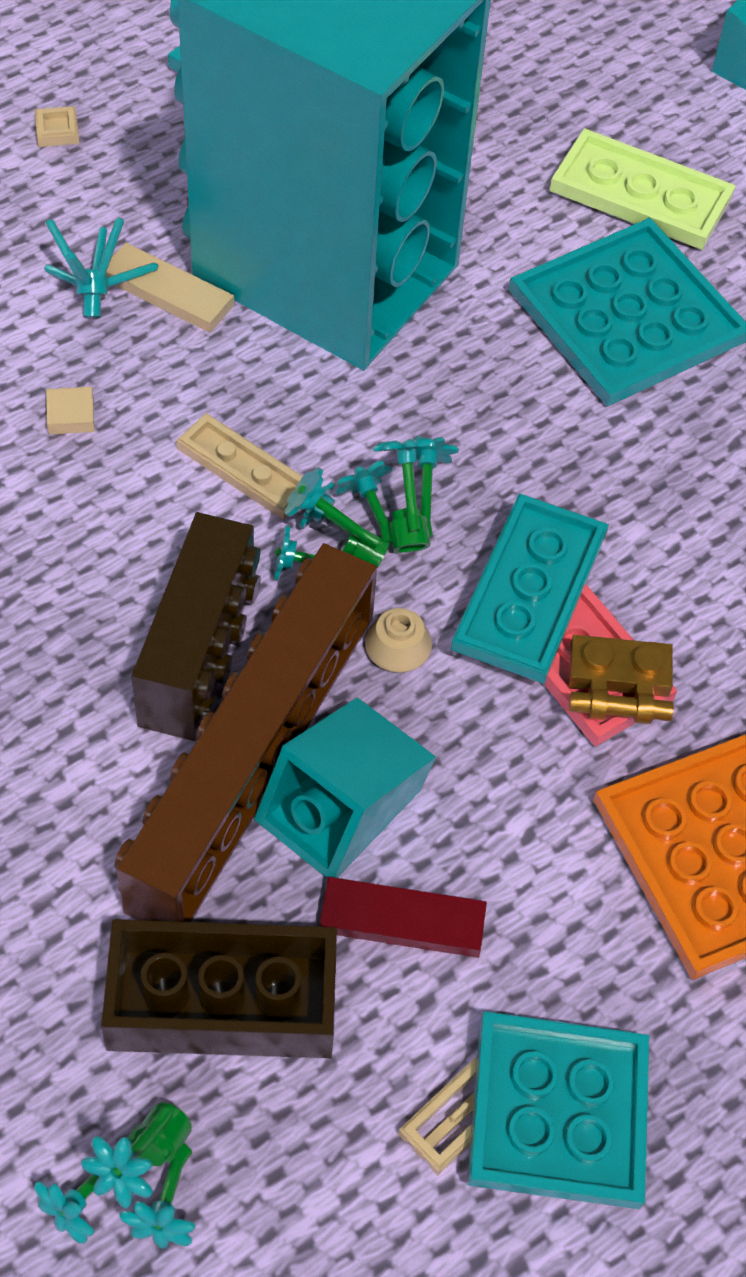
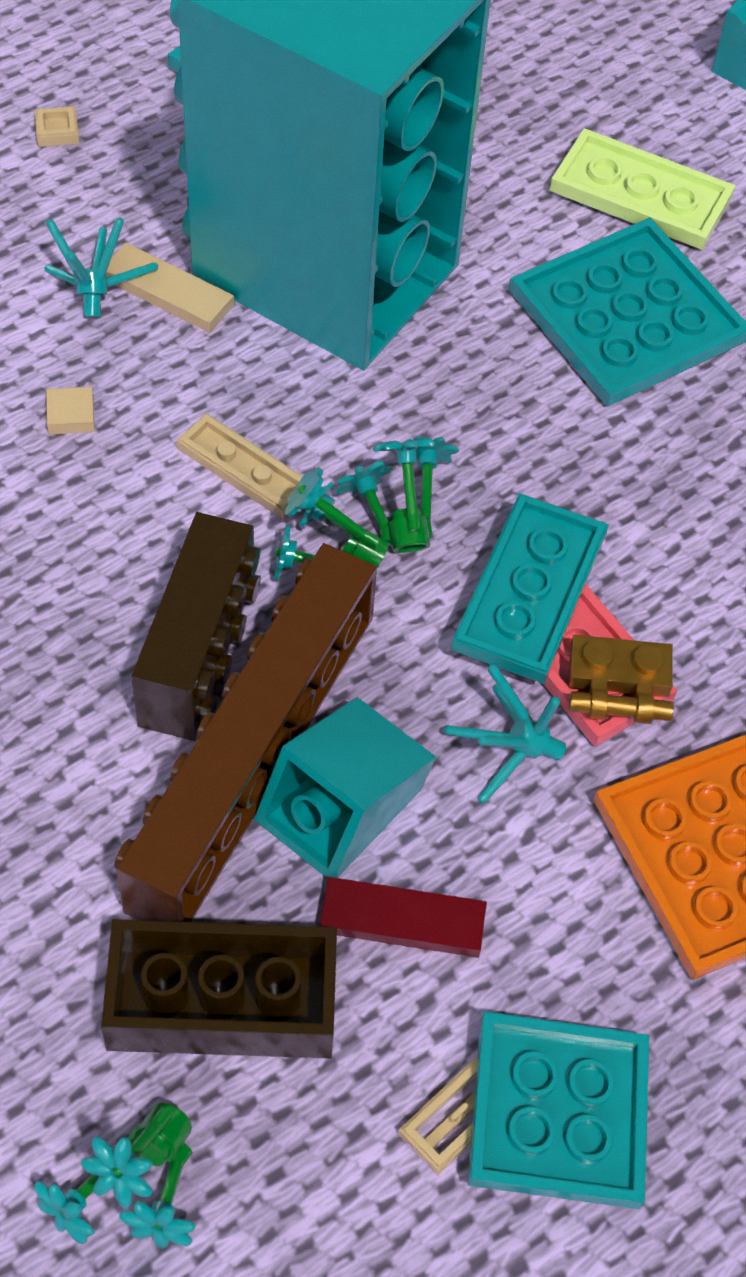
tan cone [365,608,432,673] -> none
none -> teal plant [444,664,566,803]

